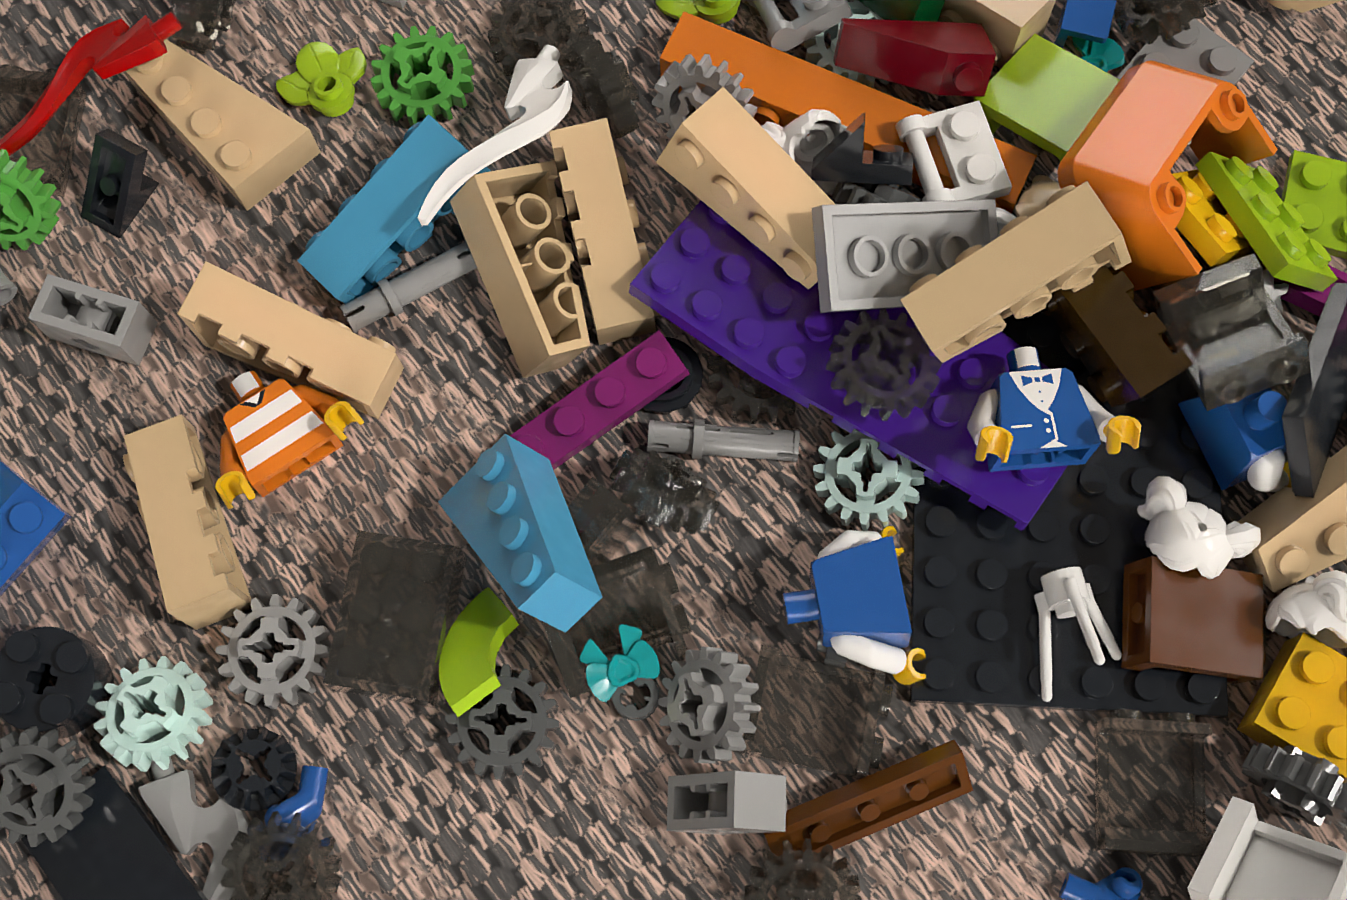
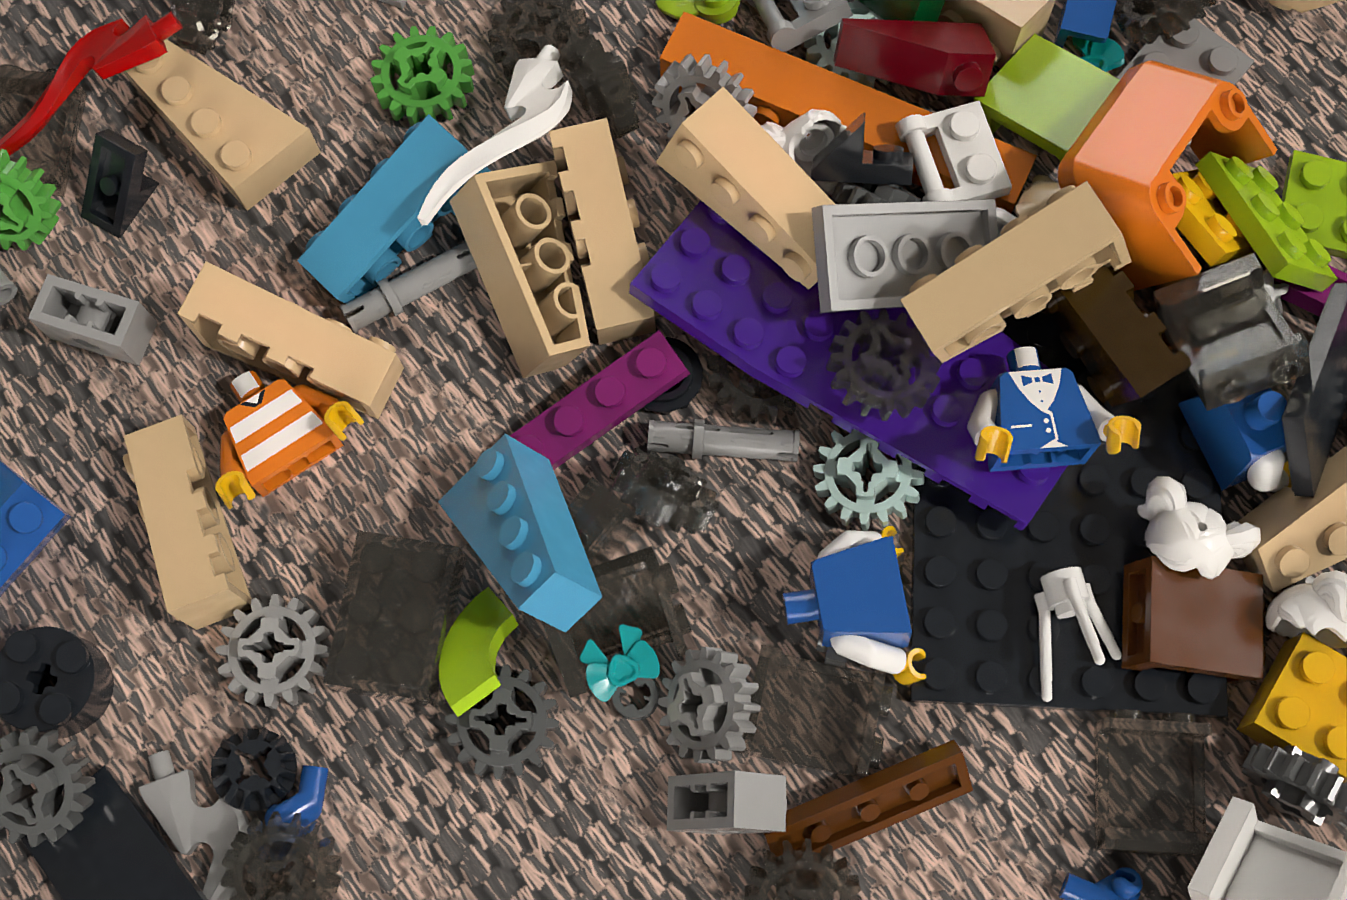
light aqua gear [94,656,213,772] -> none
lime plate [276,41,367,117] -> none

